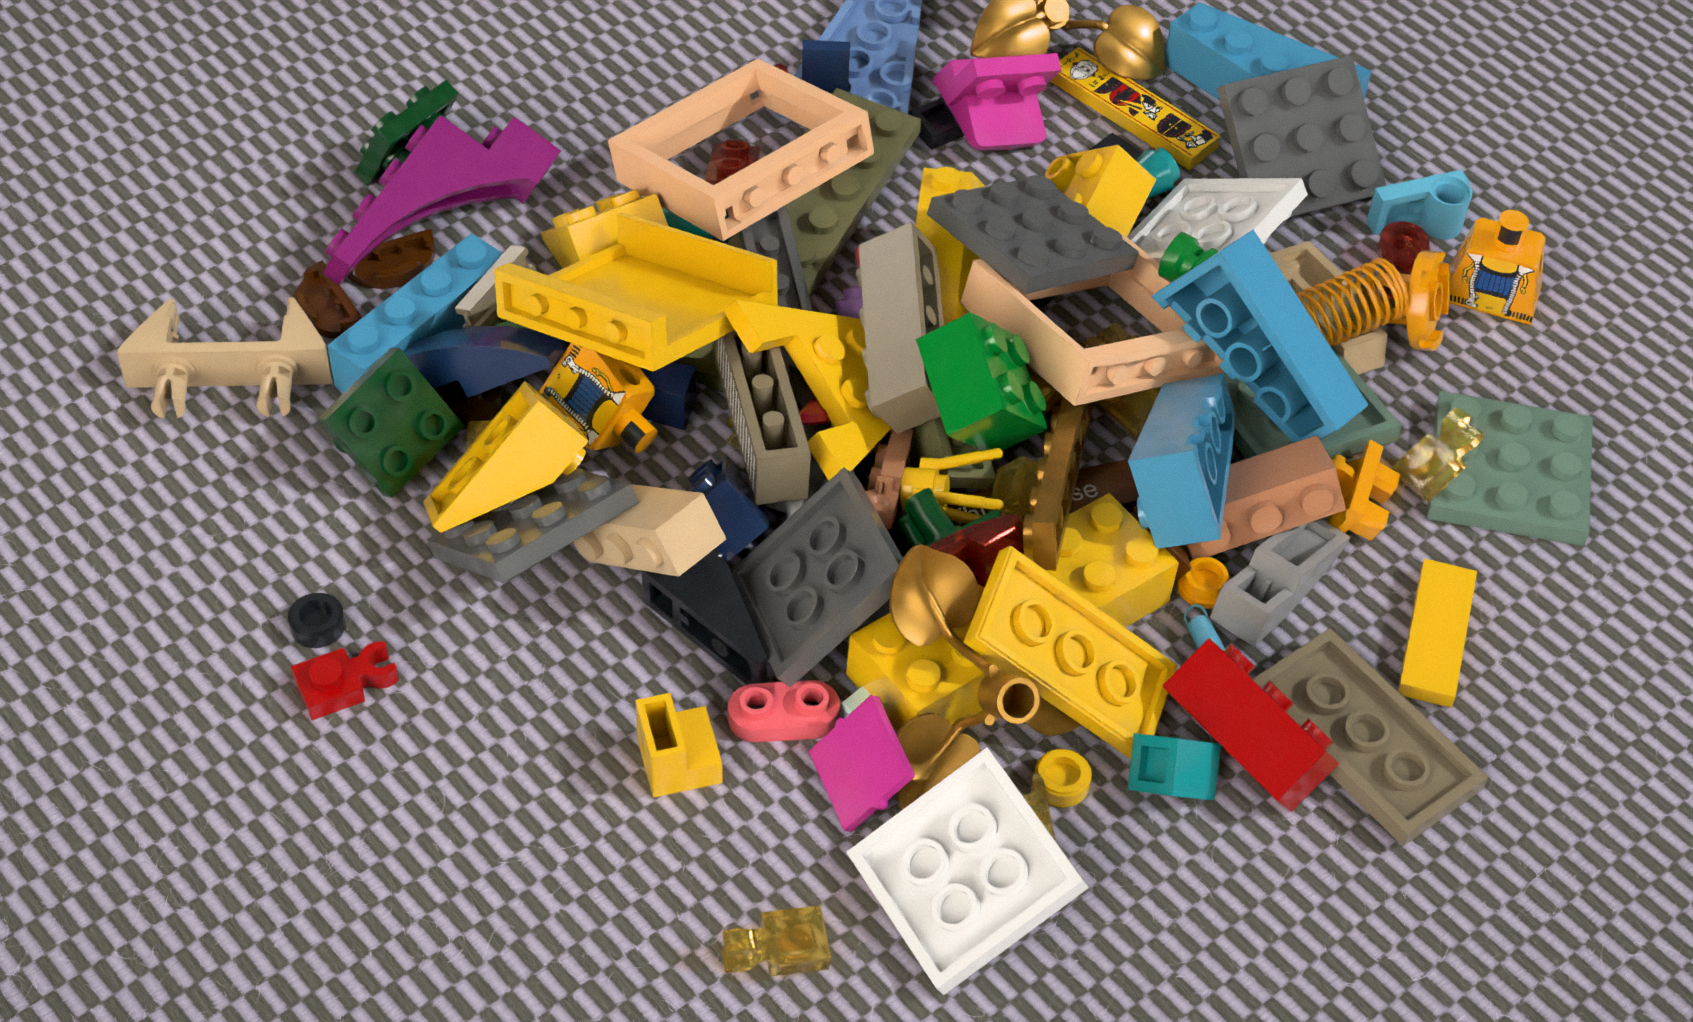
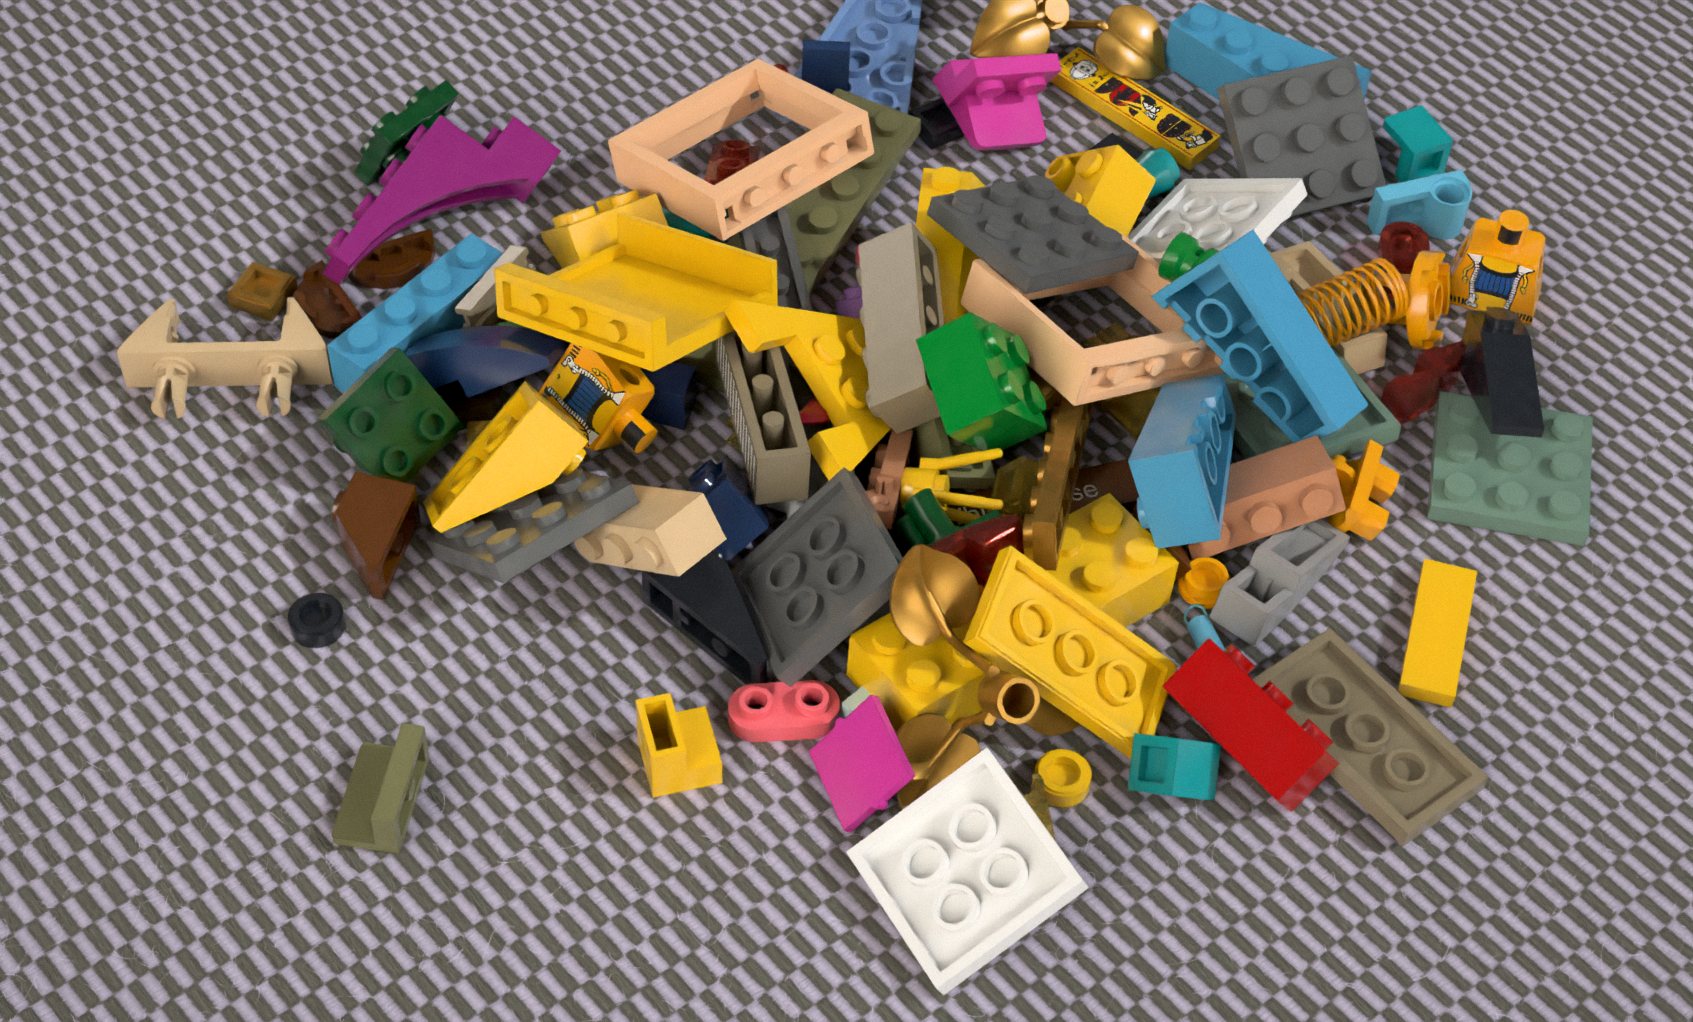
red plate [291,641,399,721] -> none
clear yellow plate [721,905,831,977] -> none
clear yellow plate [1390,408,1484,503] -> none
none -> pearl gold tile [227,262,298,321]
none -> reddish brown slope [332,472,421,600]
none -> olive panel [332,723,430,854]
none -> clear red slope [1380,340,1467,425]
none -> teal panel [1383,105,1453,183]
none -> black slope [1456,307,1544,438]

